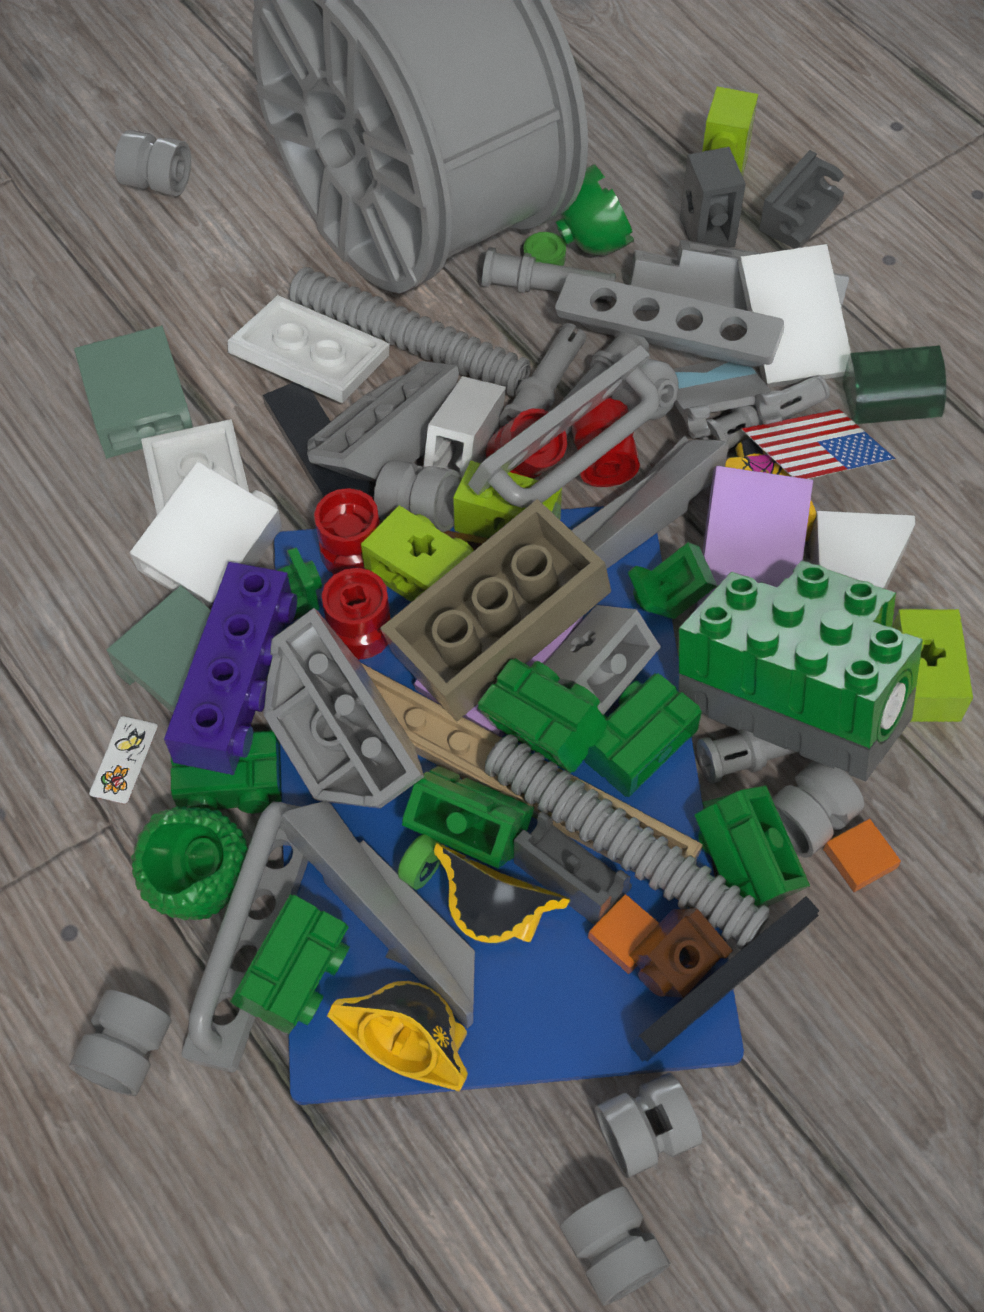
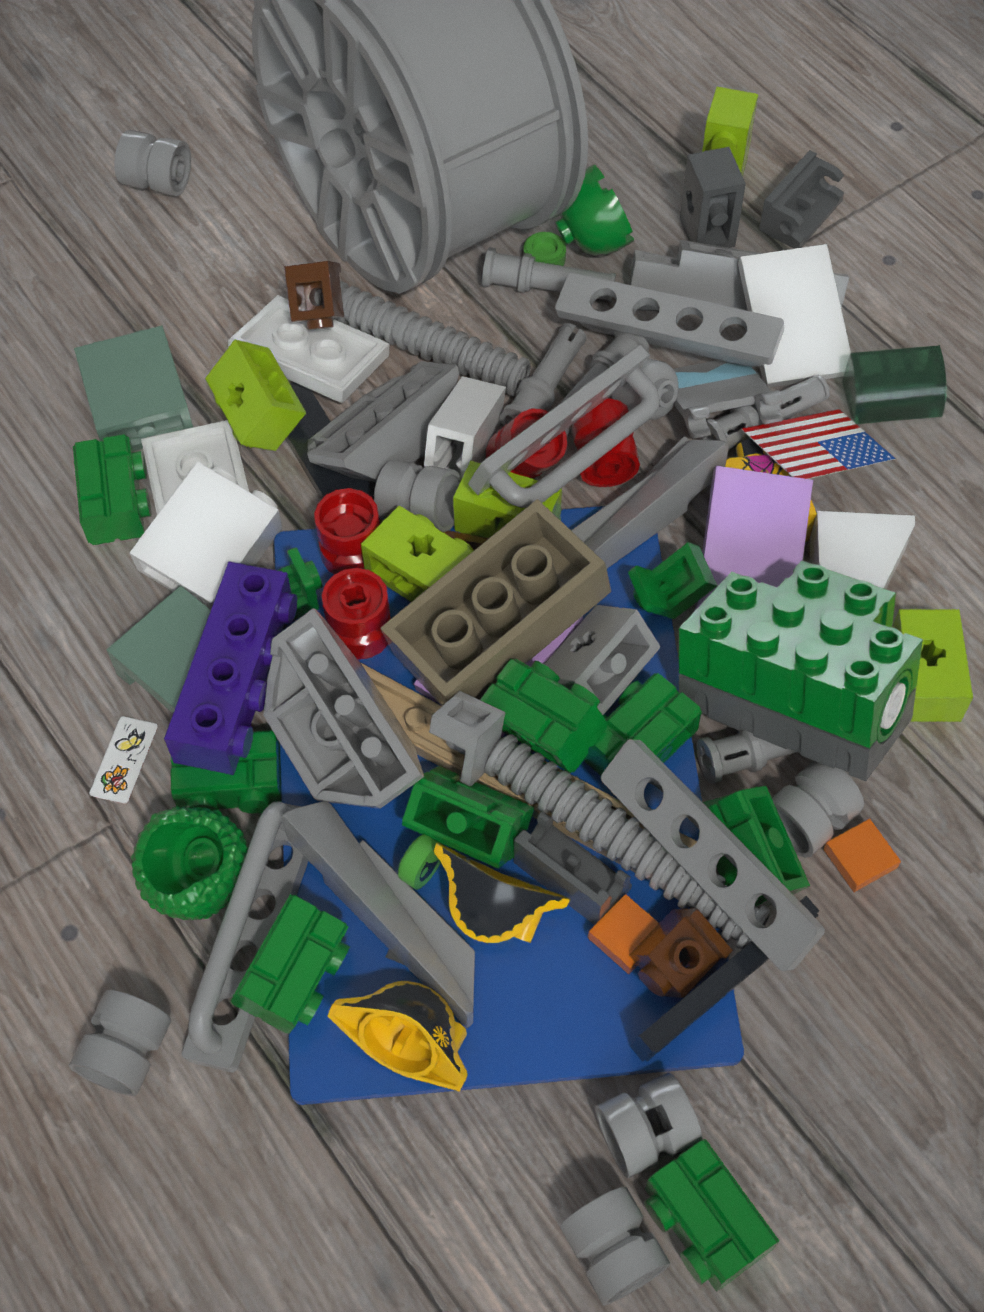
none -> green brick [73,434,152,545]
none -> lime brick [205,339,306,451]
none -> reddish brown brick [284,261,344,330]
none -> light grey panel [429,691,505,787]
none -> light grey piece [601,739,825,971]
none -> green brick [644,1139,779,1292]

